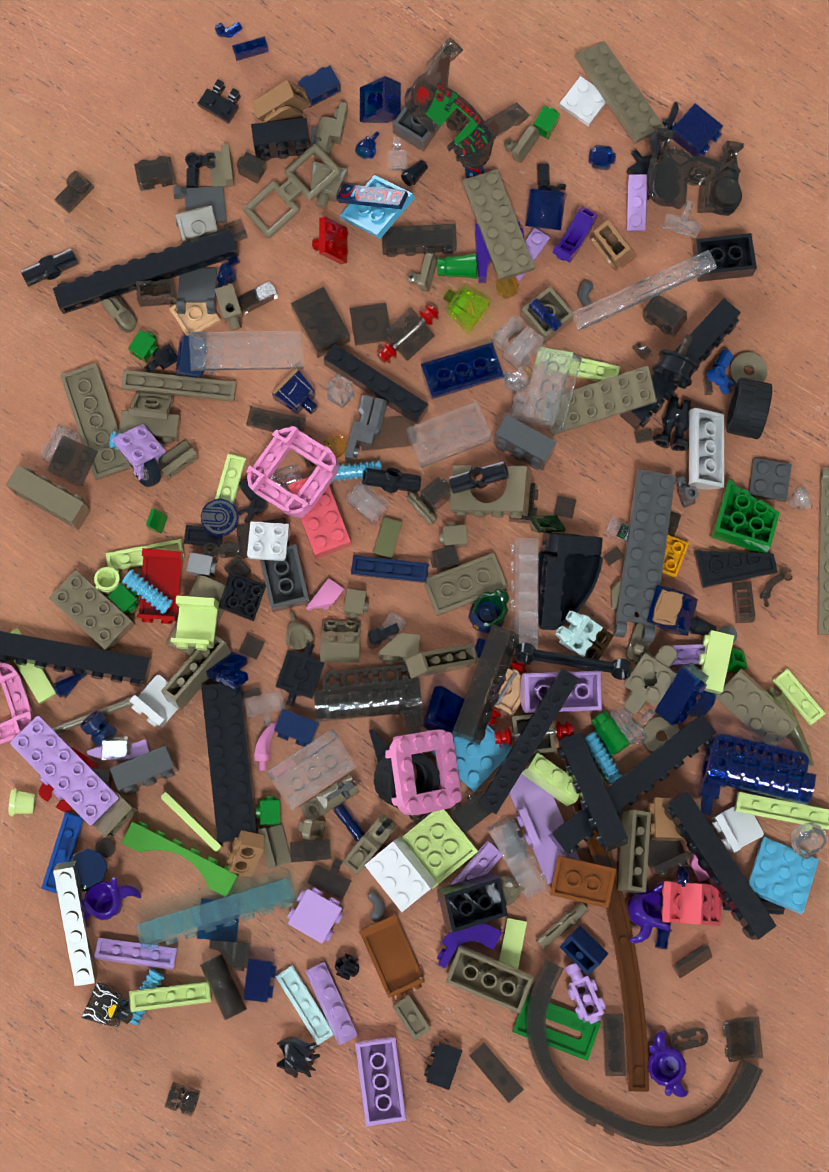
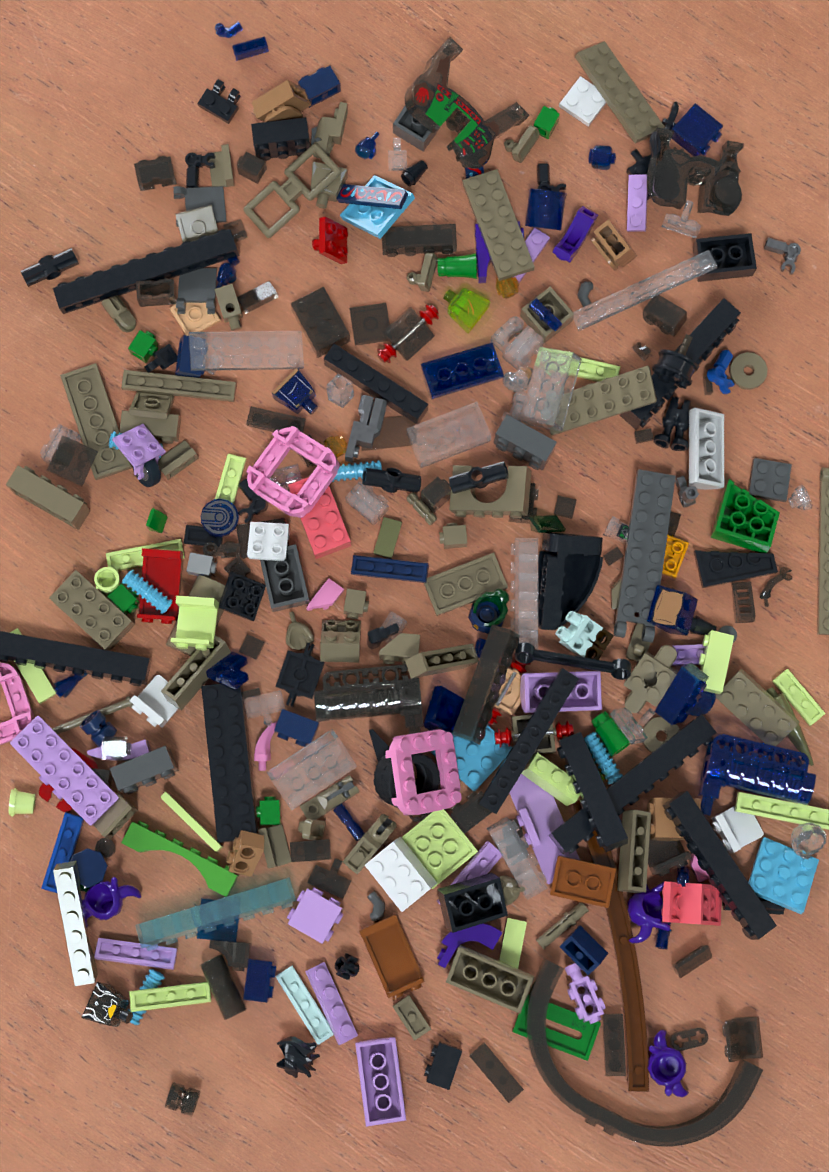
clear smoke plate [54,171,94,213] -> none
clear blue slope [360,76,401,123] -> none
clear smoke brick [429,545,460,573] -> none
black tyre [726,377,773,439] -> none
green slope [727,648,747,673] -> none
none -> flat silver bar [764,237,801,275]

